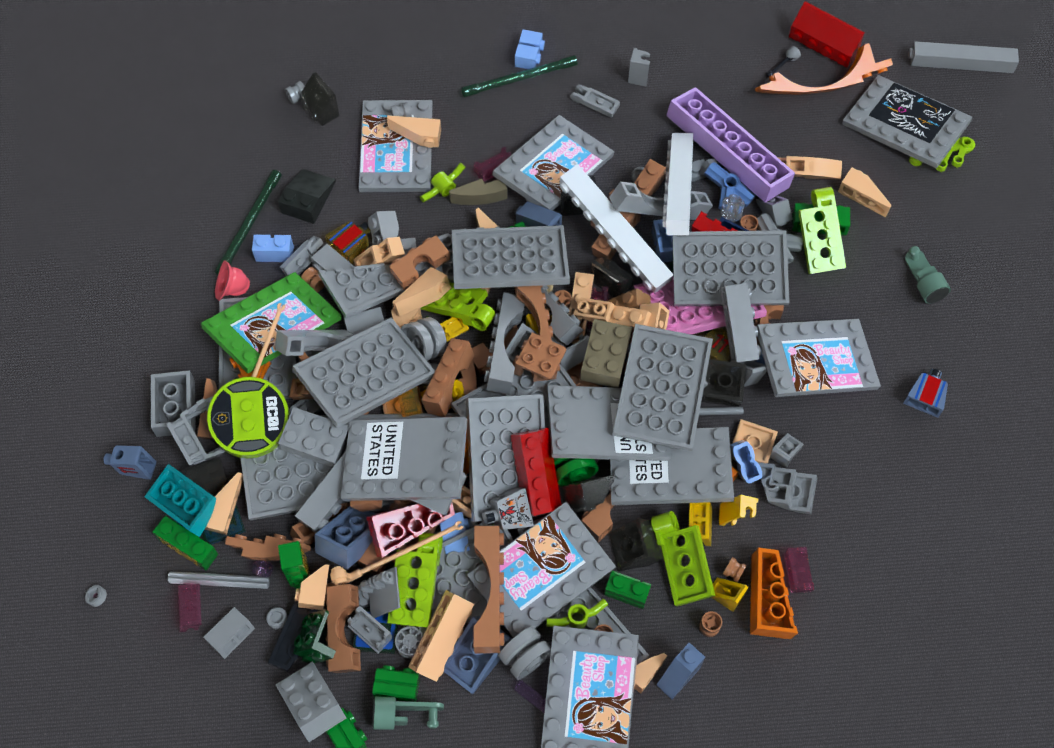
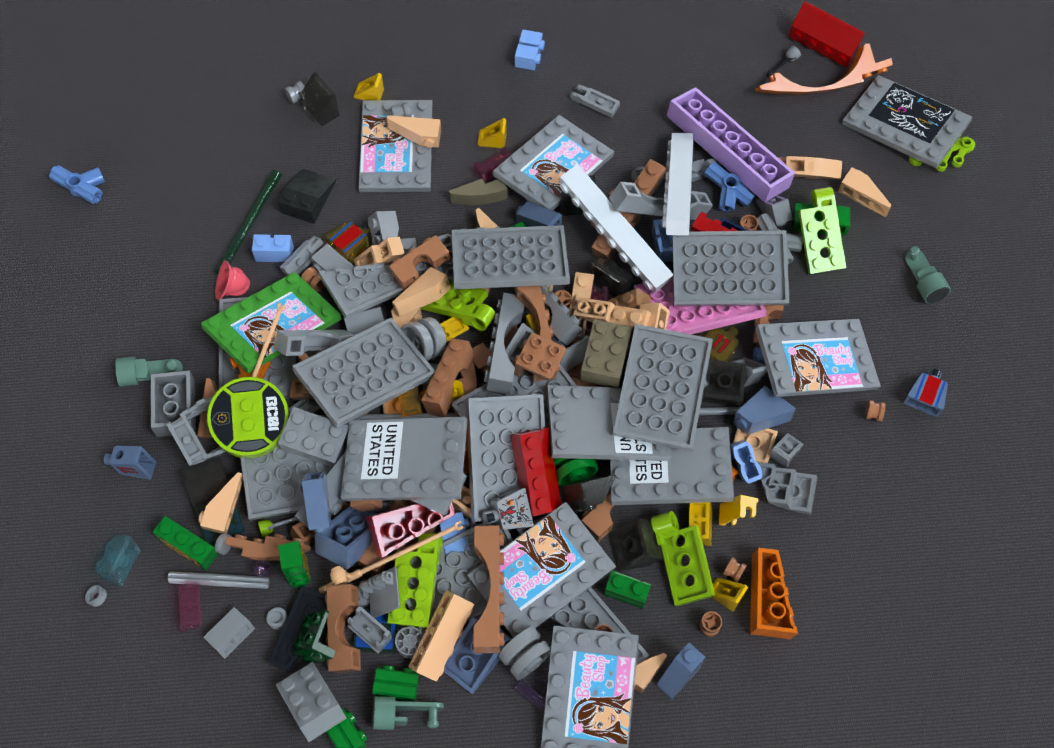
teal slope [144,464,216,537] -> none
light nougat slope [295,564,329,610] -> none
lime piece [420,163,466,202] -> none
clear green piece [461,55,578,98] -> none
lime piece [547,599,608,629] -> none
light grey hinge [628,48,650,87] -> none
clear piece [720,194,745,223] -> none
light grey brick [720,283,761,364] -> none
clear pink hinge [784,547,814,593] -> none
light grey brick [908,42,1019,73] -> none
none -> medium blue piece [49,165,105,204]
none -> clear light blue slope [95,535,141,587]
none -> sand green piece [115,356,183,387]
none -> light grey tile [215,533,232,555]
none -> lime hinge [258,517,297,537]
none -> sand blue slope [302,471,331,532]
none -> yellow slope [353,73,384,100]
none -> yellow slope [477,118,507,149]
none -> sand blue slope [733,386,796,434]
none -> nougat wheel [865,400,886,422]

